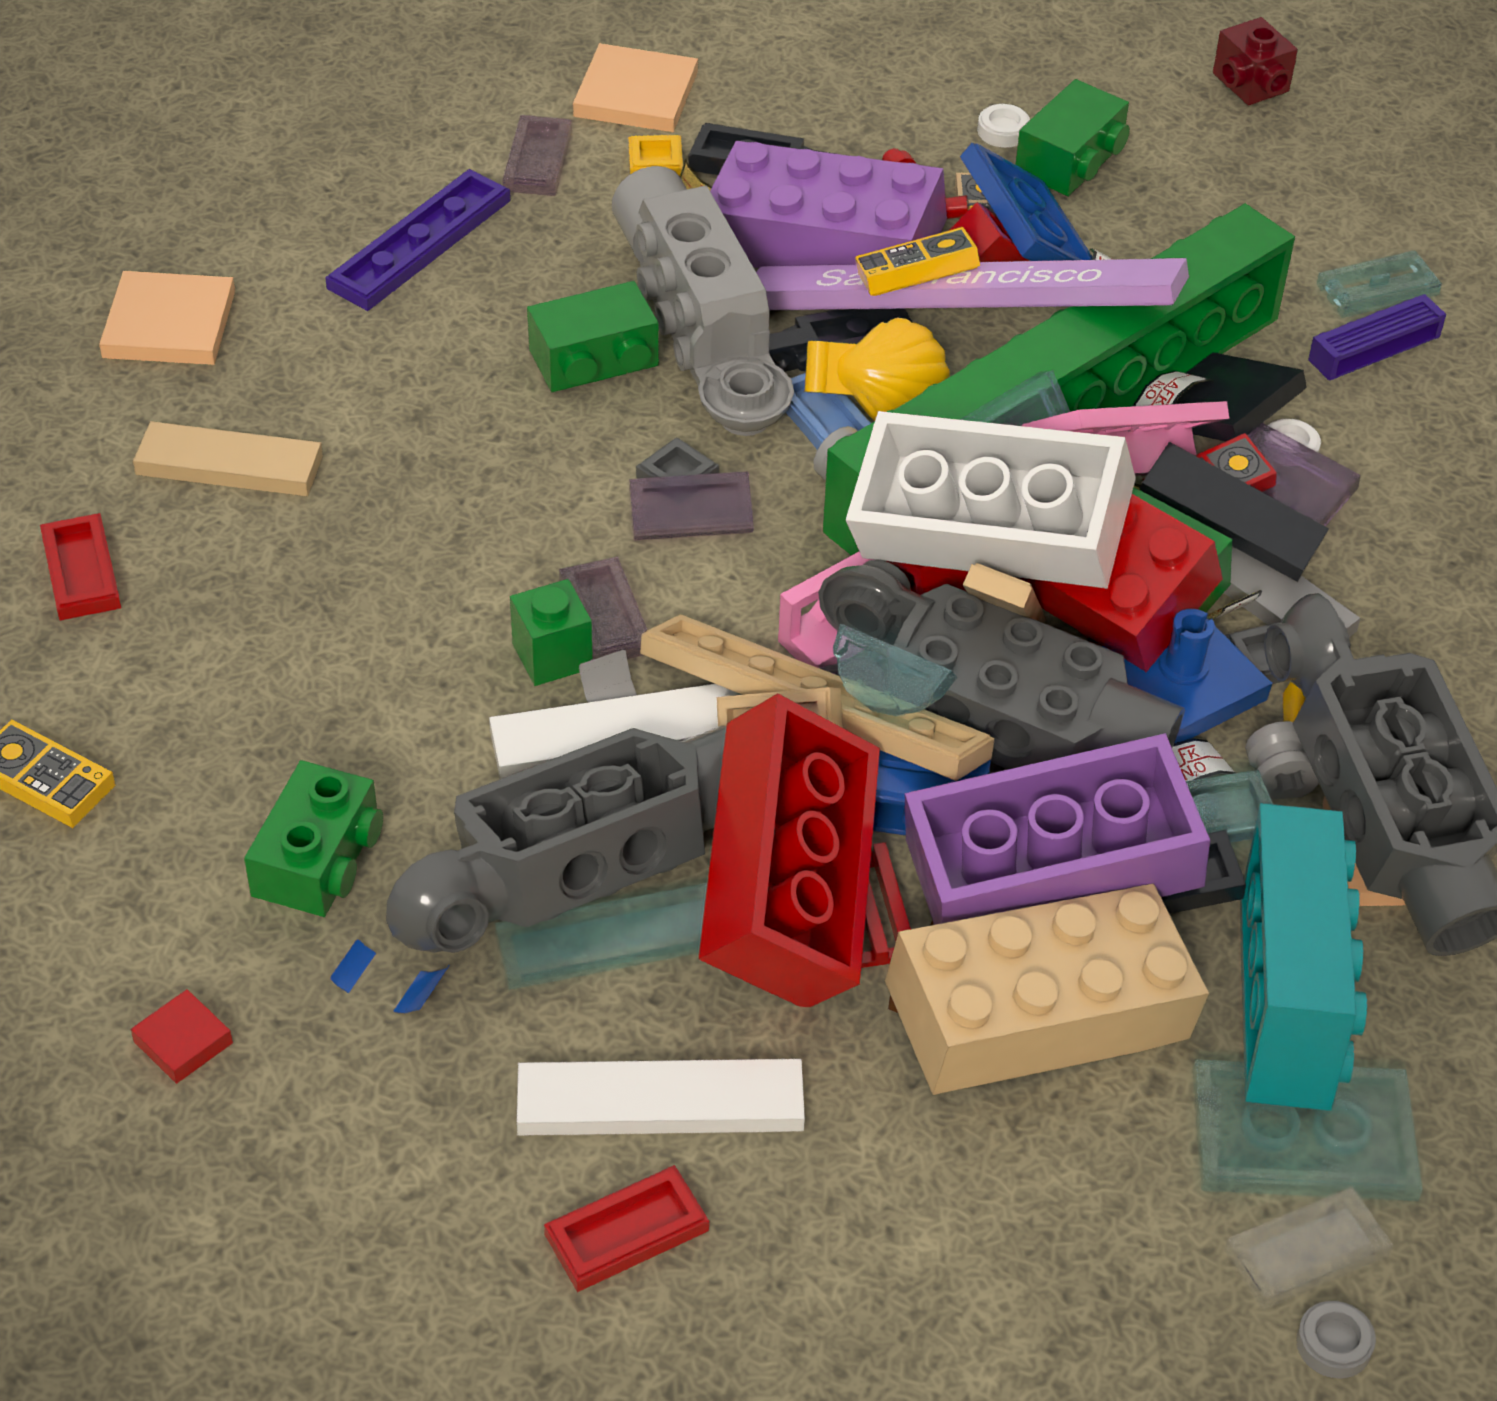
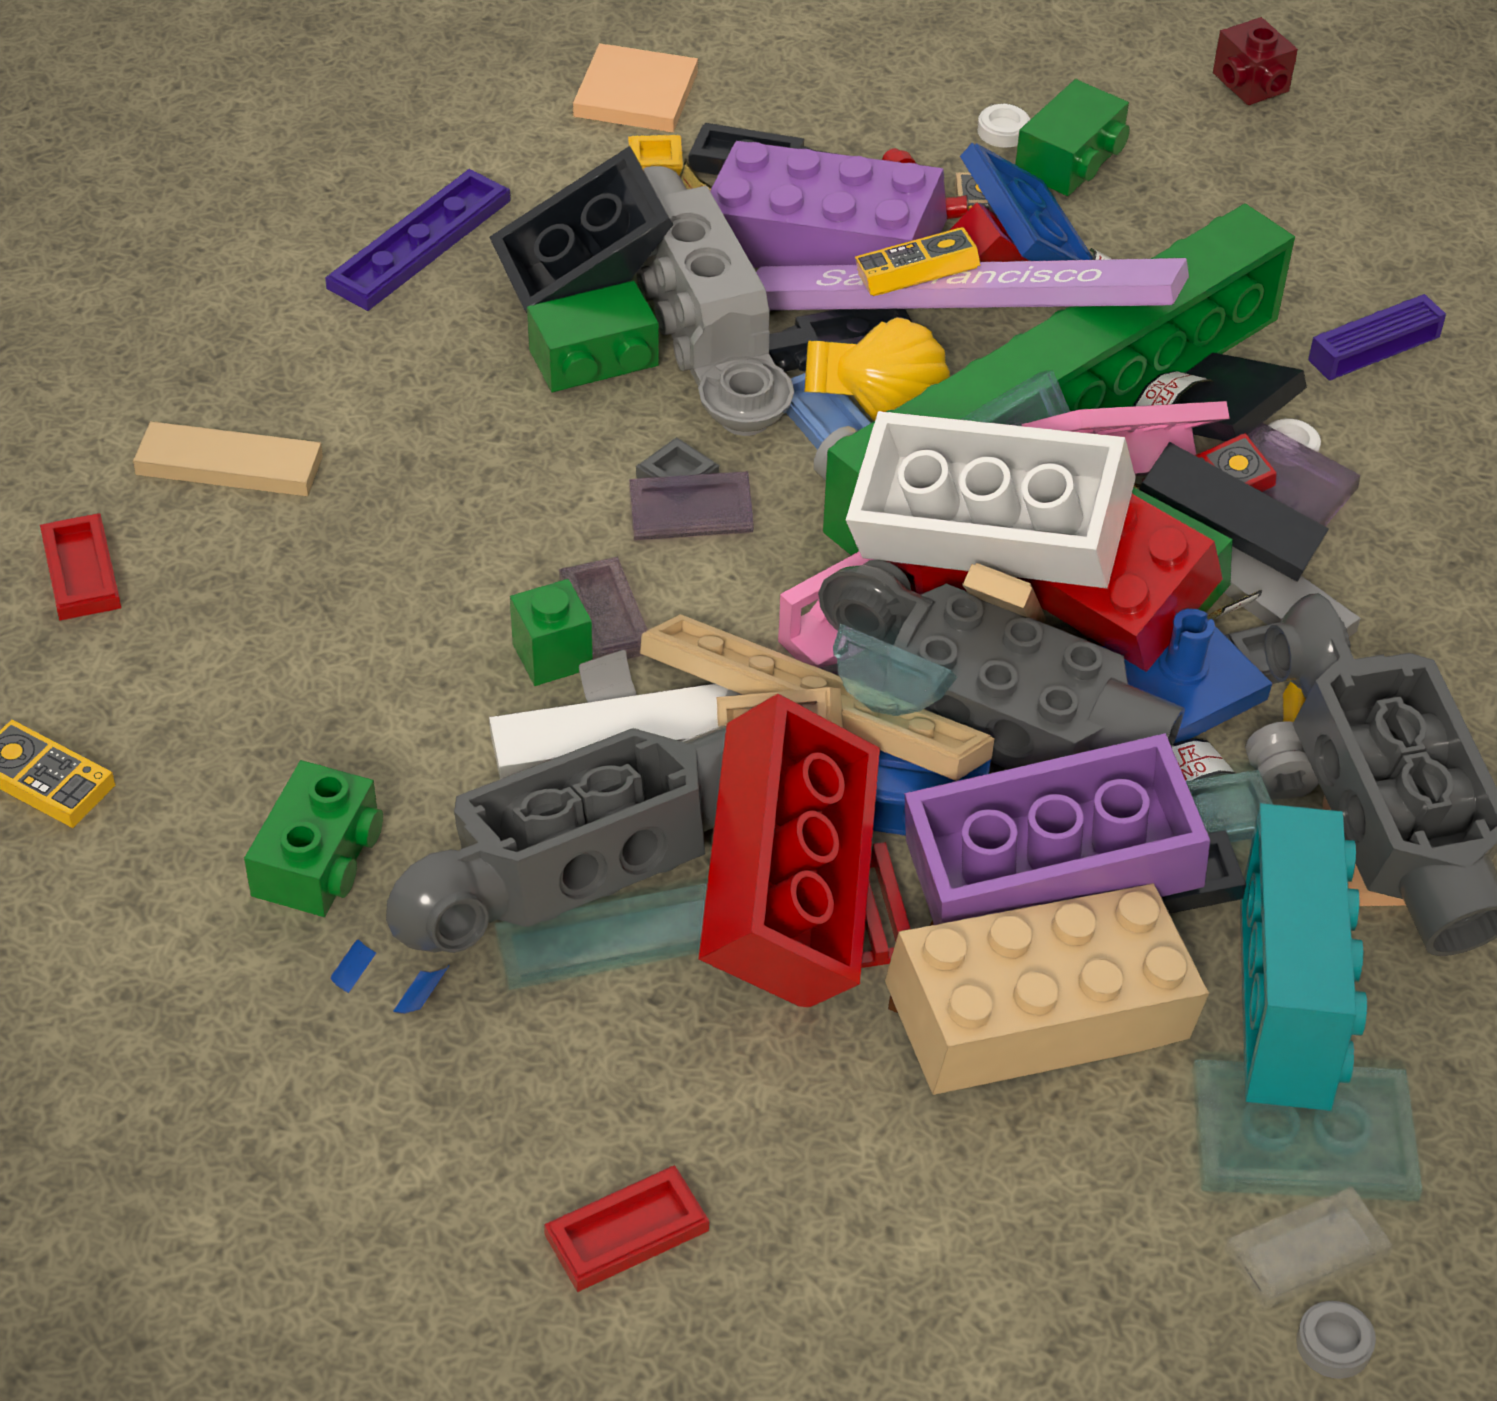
light nougat tile [99,271,235,365] -> none
red tile [131,989,233,1084] -> none
tile [502,115,572,196] -> none
white tile [517,1059,805,1135] -> none
clear light blue tile [1317,250,1442,318] -> none
none -> black slope [489,146,674,313]

